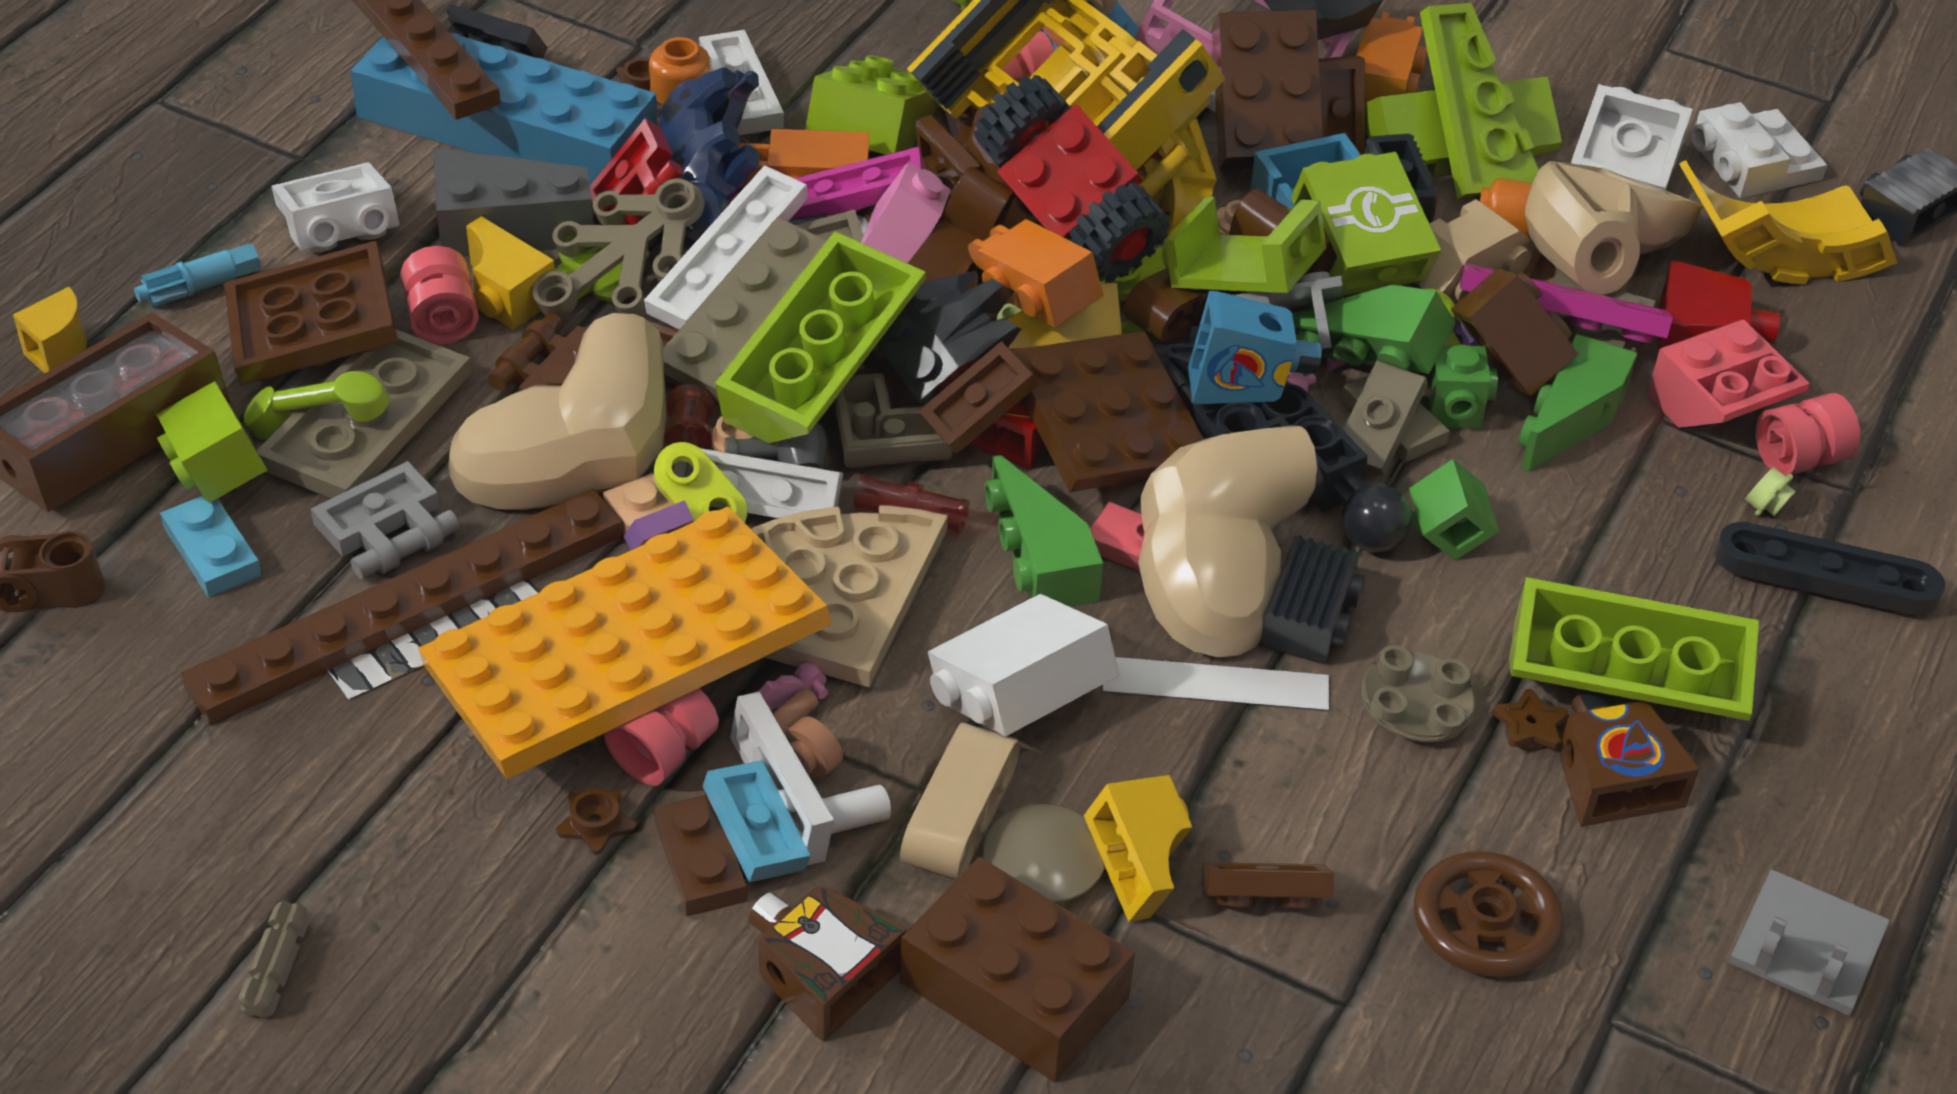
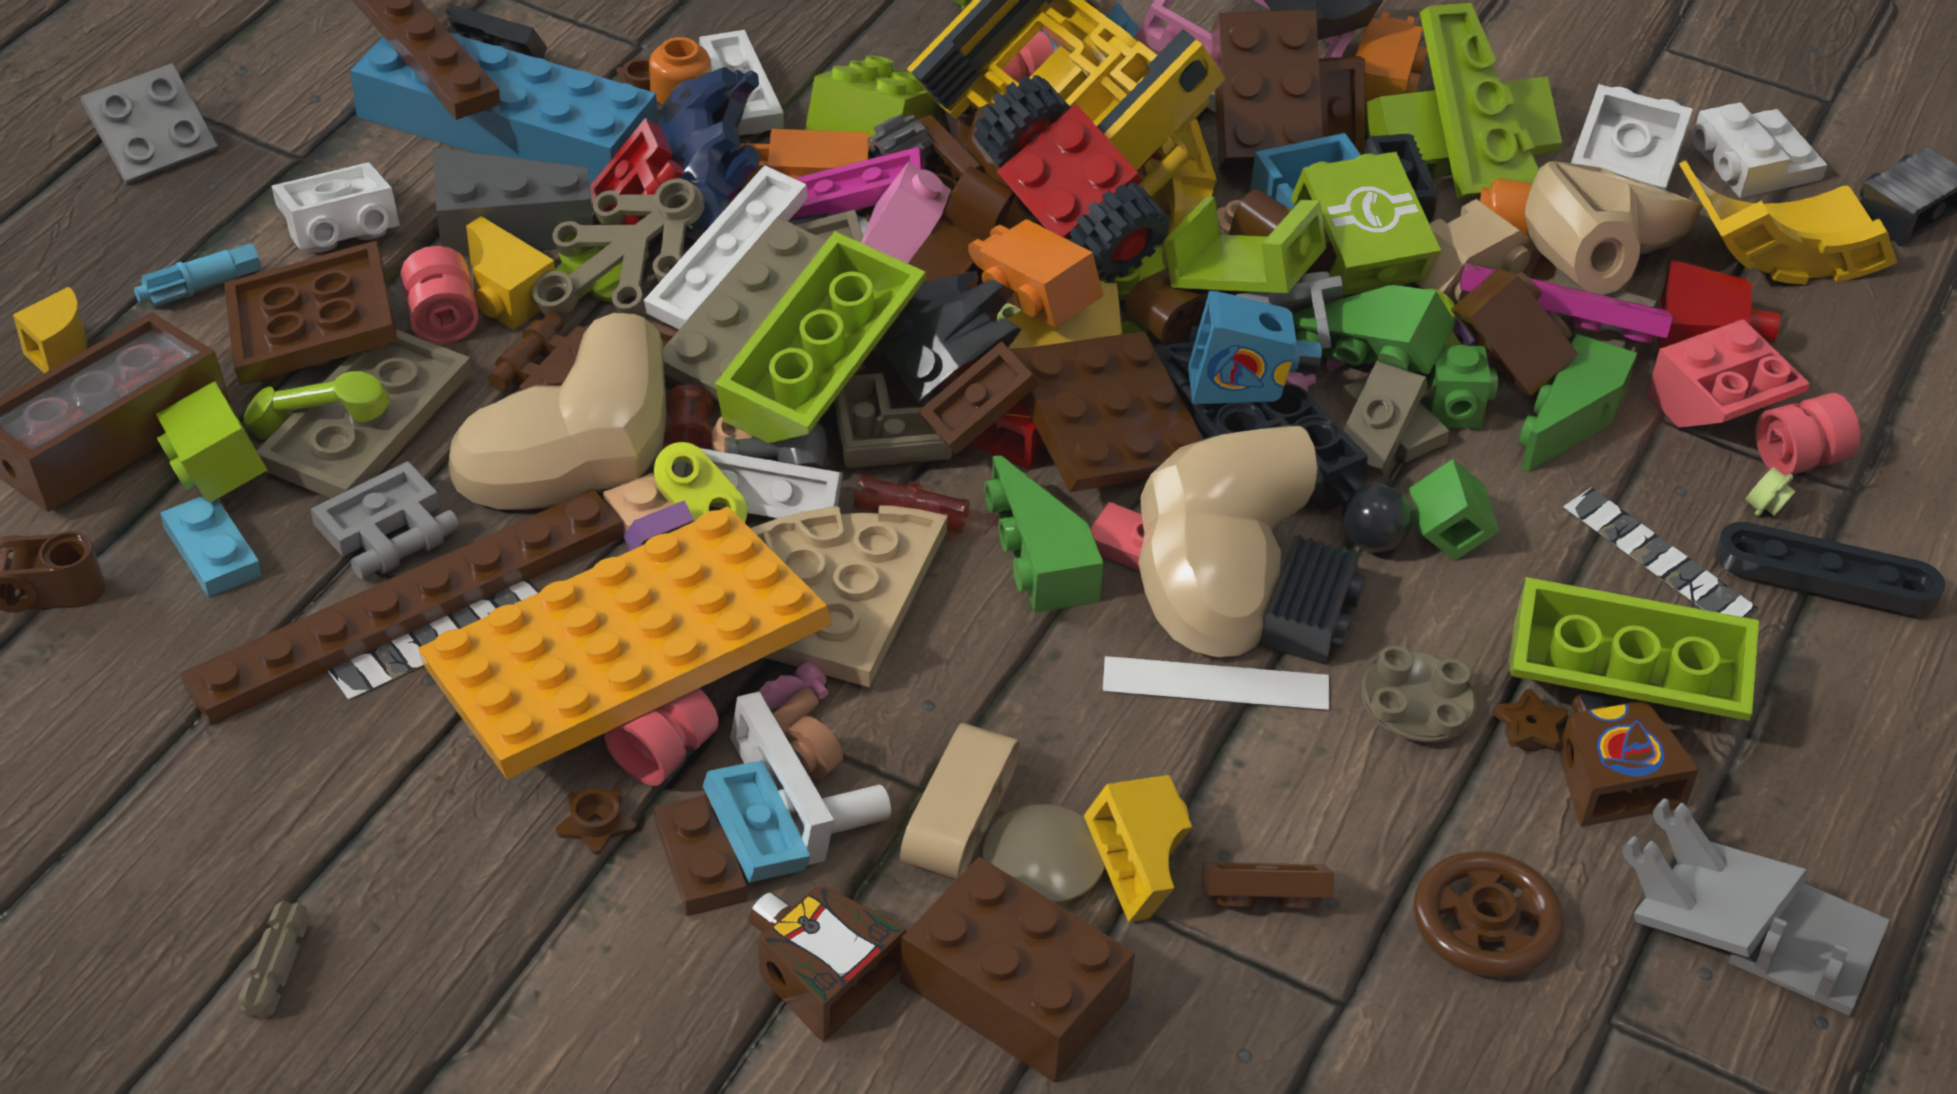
white brick [928,594,1119,737] -> none
none -> light grey plate [80,63,218,184]
none -> dark grey gear [868,114,933,167]
none -> sticker [1563,487,1757,617]
none -> light grey plate [1622,798,1808,957]

